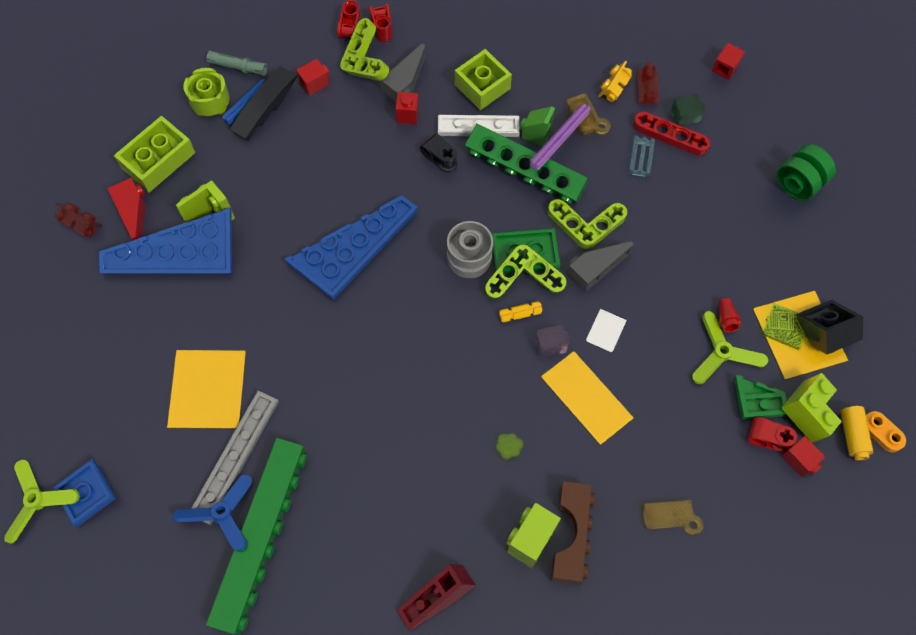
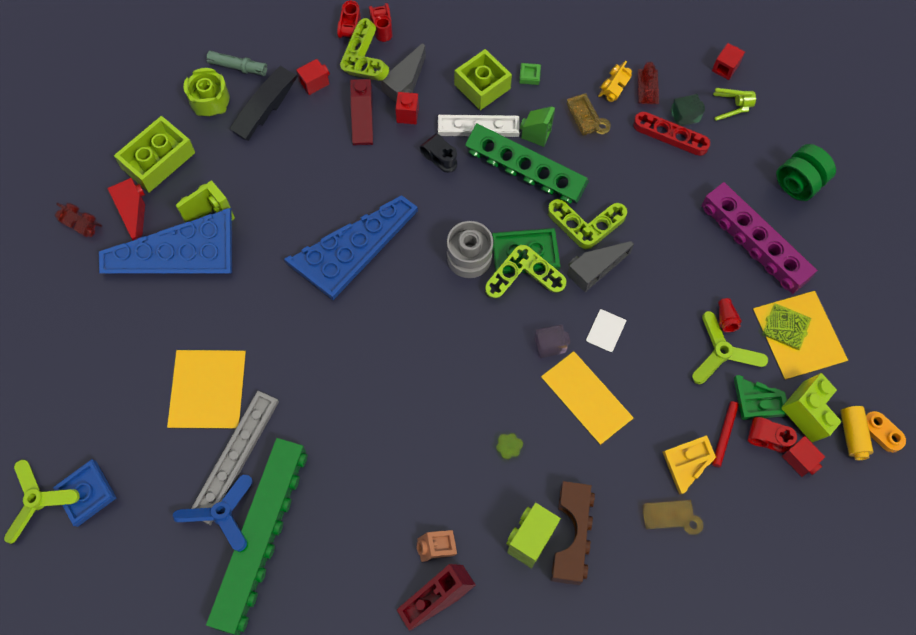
blue axle [222,79,266,125] -> none
yellow axle [499,301,542,322] -> none
medium lavender axle [530,103,591,170] -> none
clear light blue tile [629,135,655,177] -> none
black slope [796,300,863,355] -> none
none -> dark red slope [350,79,373,145]
none -> nougat bracket [417,530,457,562]
none -> bright green tile [519,63,541,85]
none -> yellow wing [662,435,716,494]
none -> magenta brick [701,182,818,294]
none -> red bar [712,401,739,468]
none -> lime plant [713,88,756,121]

